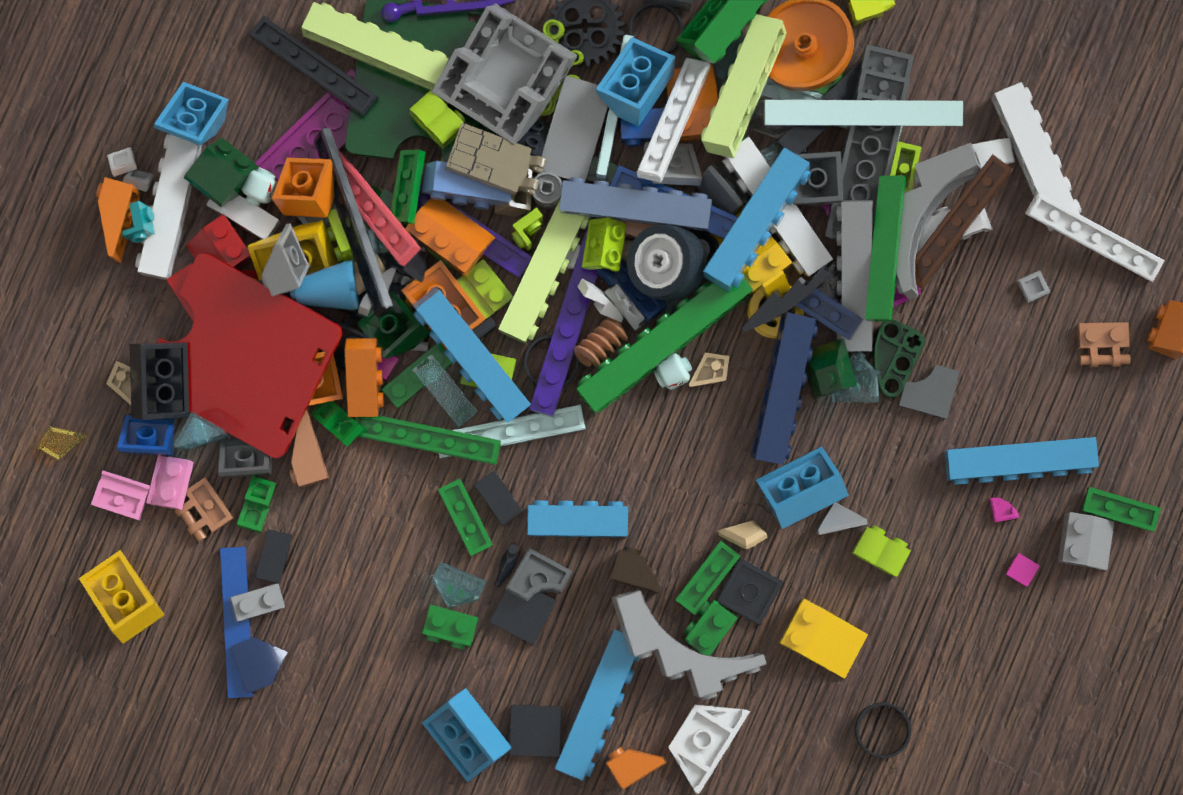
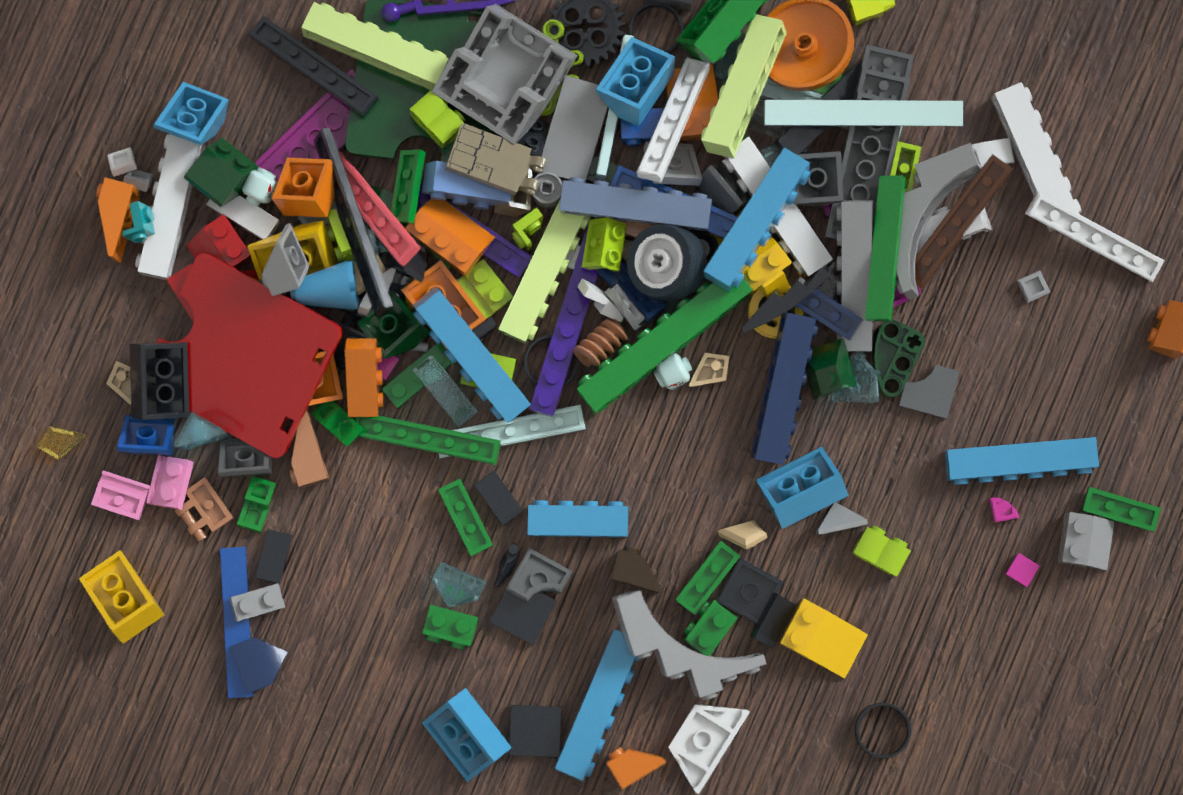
nougat plate [1078,322,1130,368] -> none
none -> black tile [750,593,796,648]

